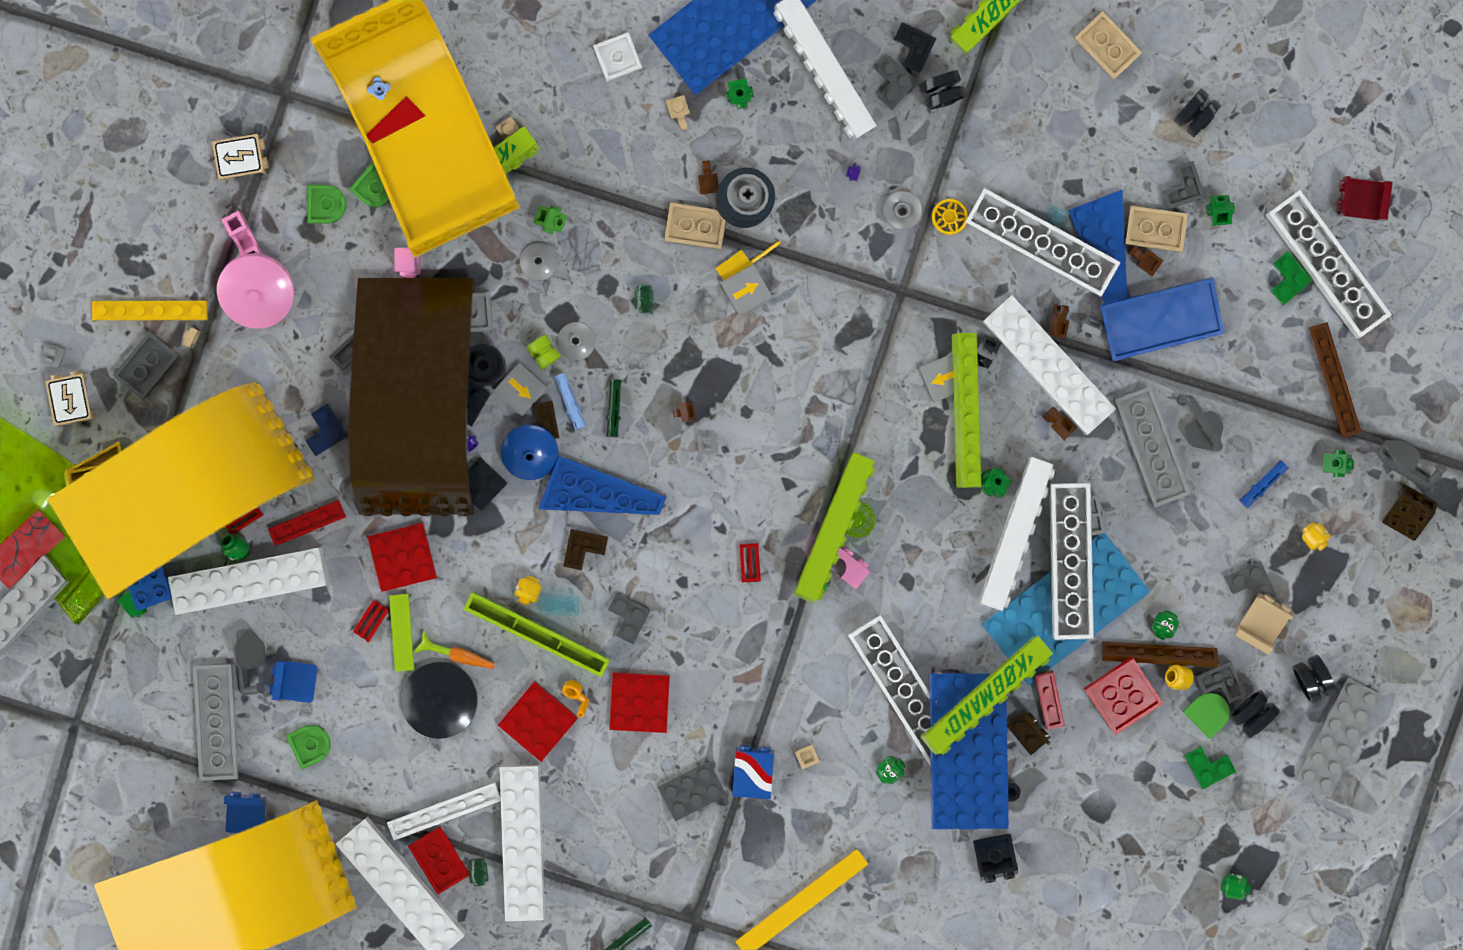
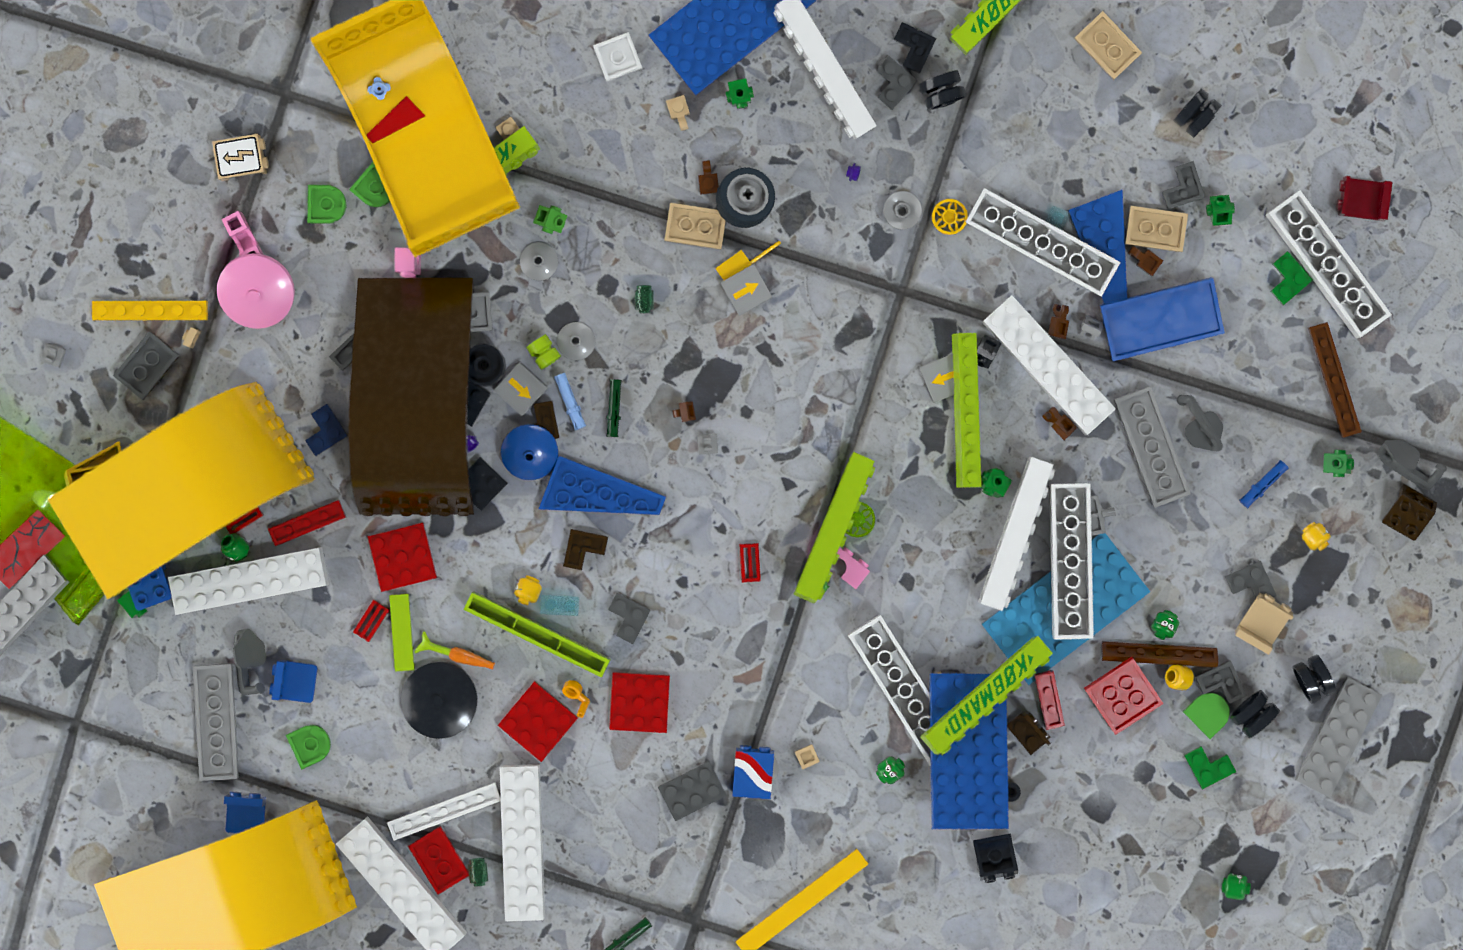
panel [45,371,96,426] -> none

